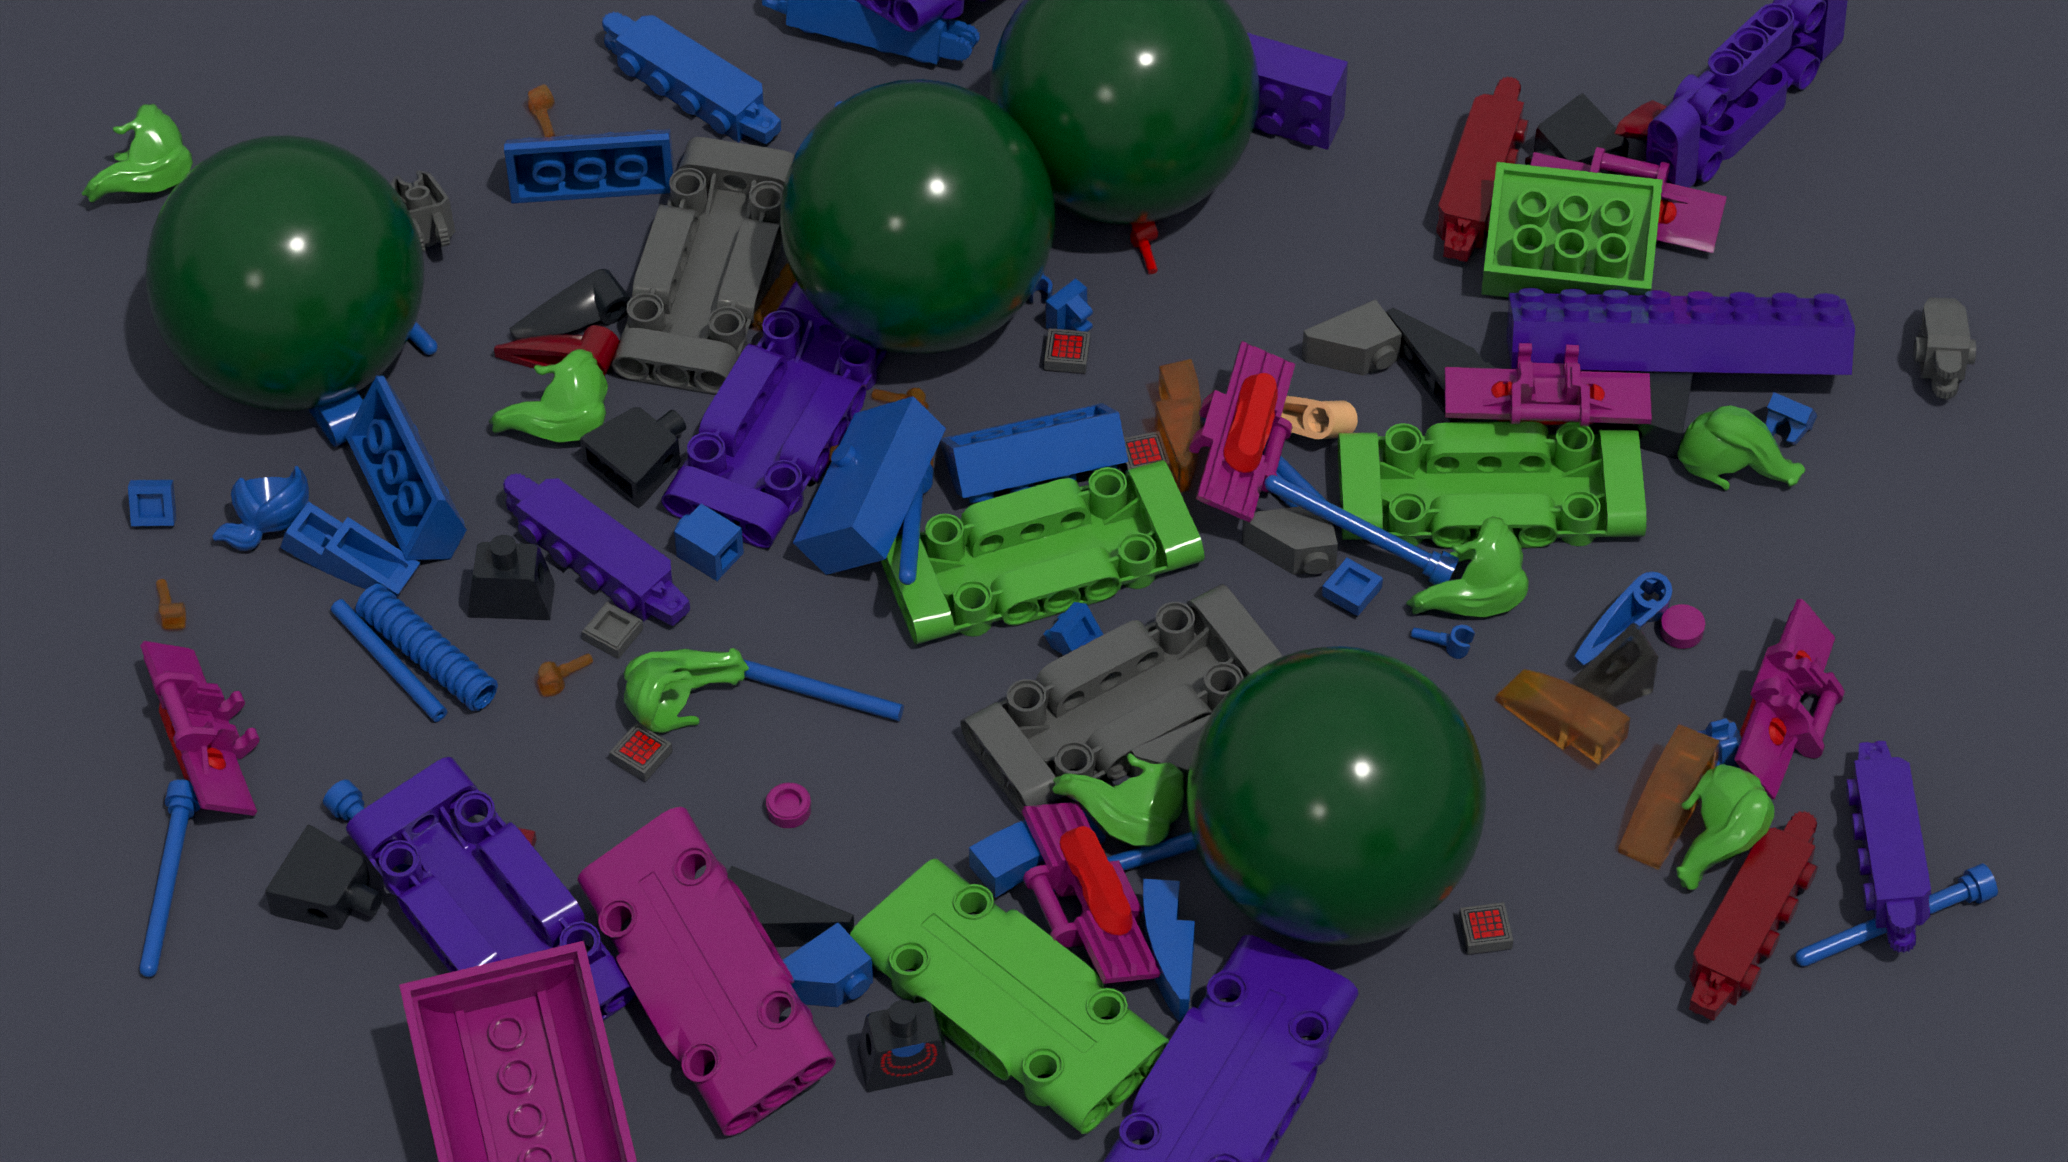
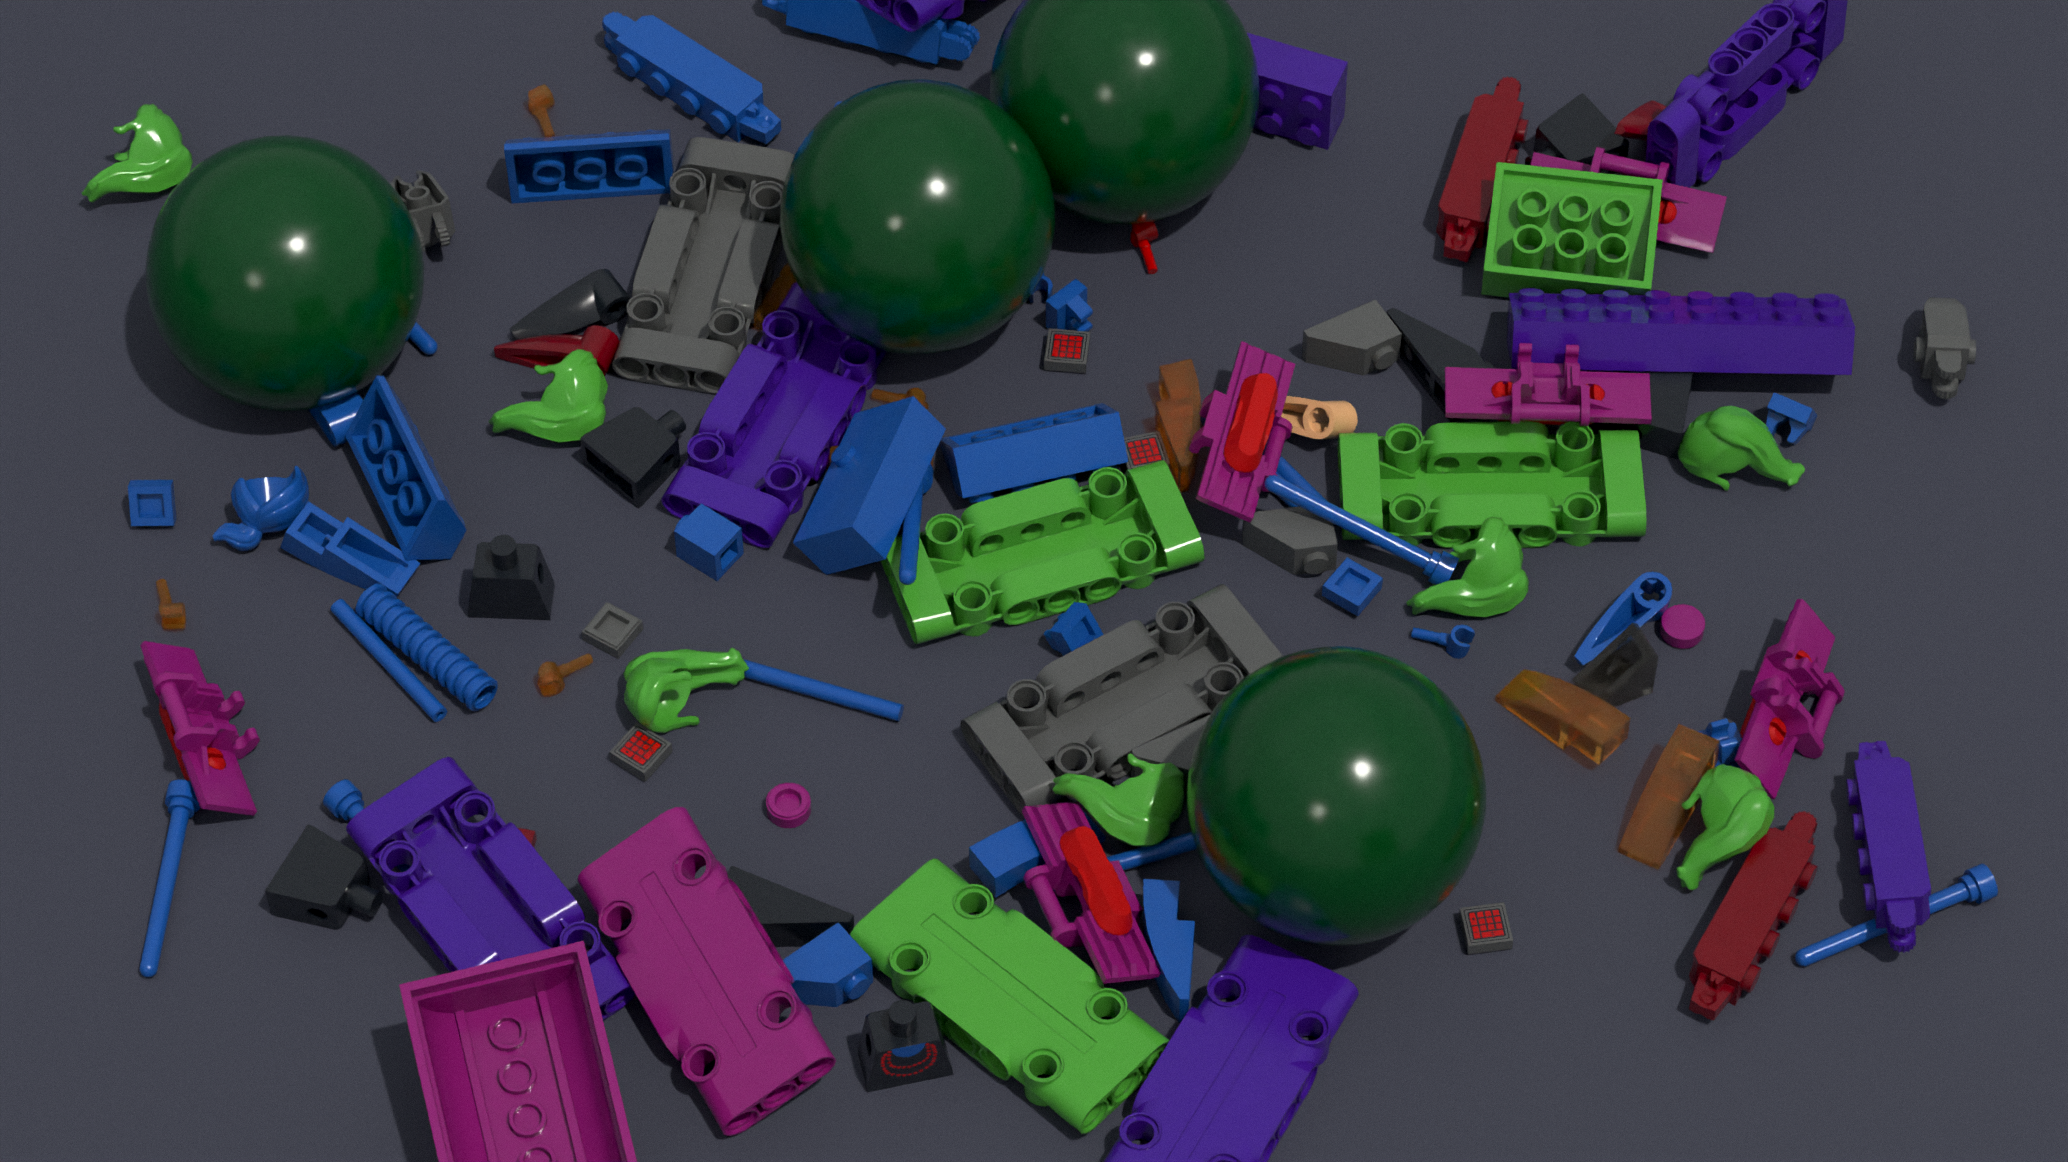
dark purple hinge [503,473,690,626] -> none

